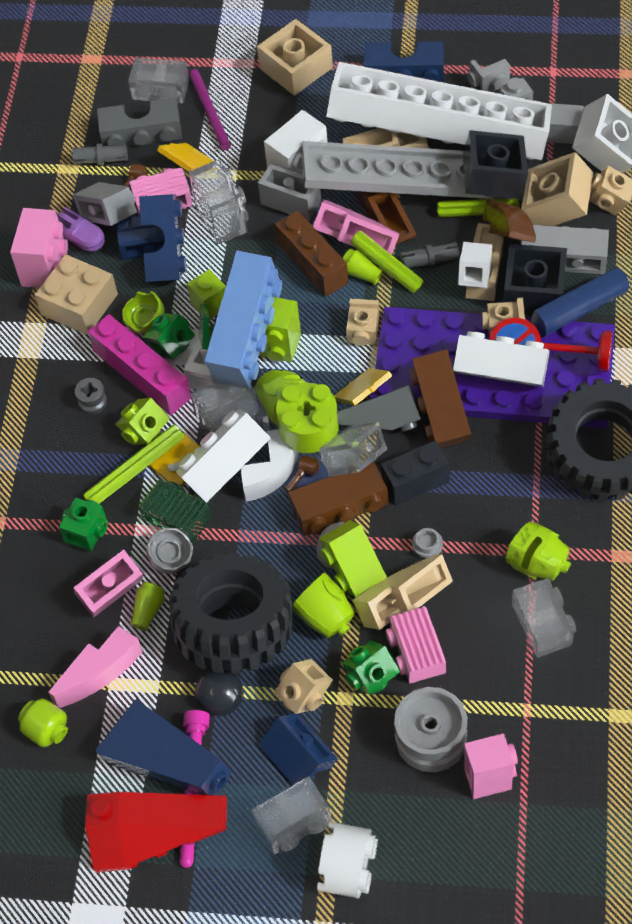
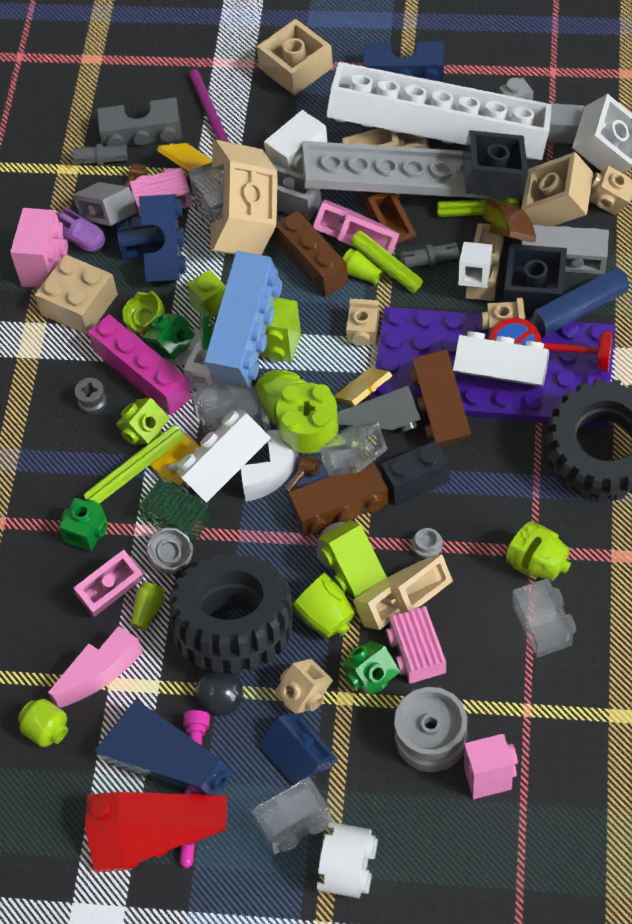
clear brick [128,58,189,103] -> none
light grey bracket [467,59,510,92] -> none
none -> tan slope [210,140,277,255]

